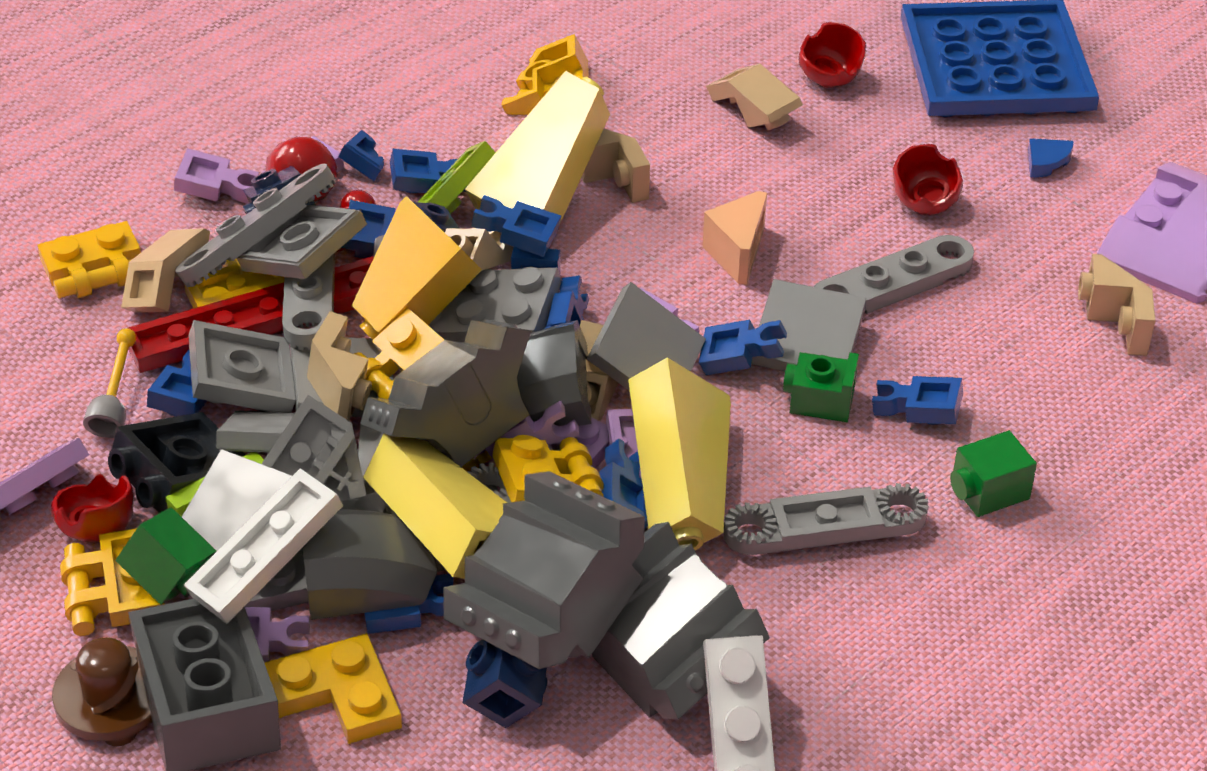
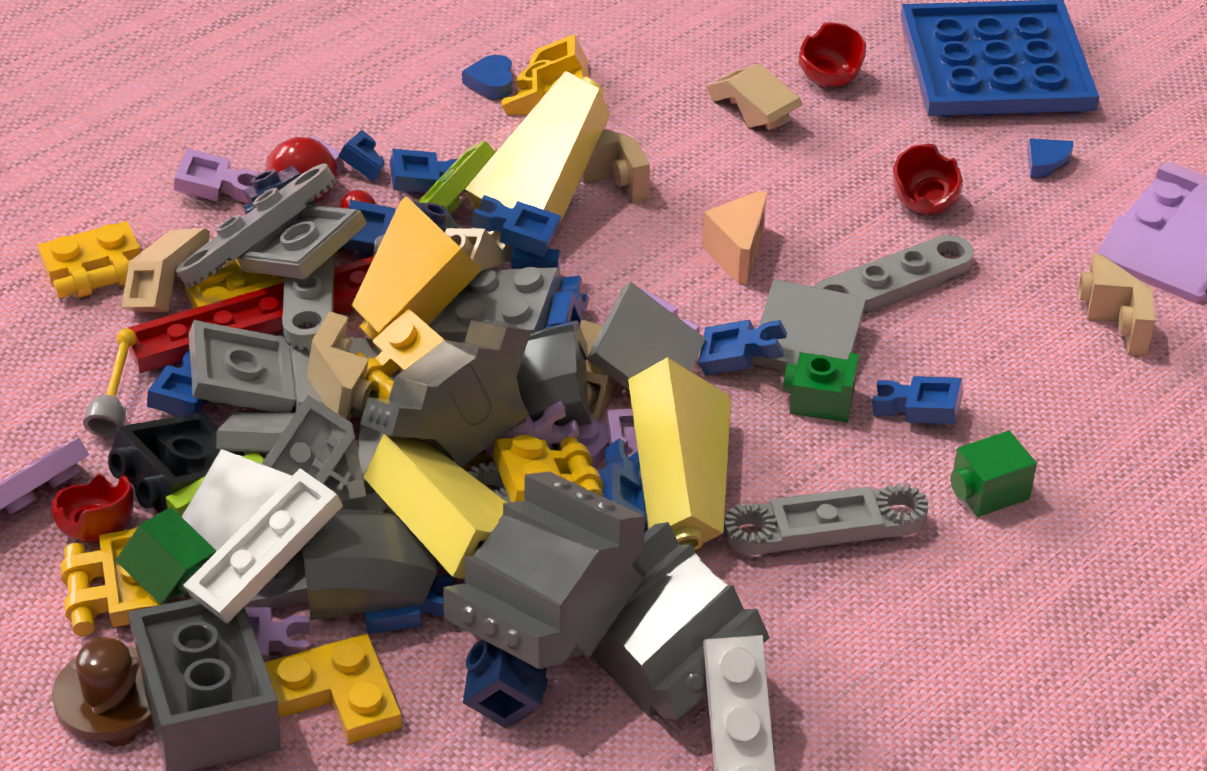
none -> blue tile [462,54,513,100]

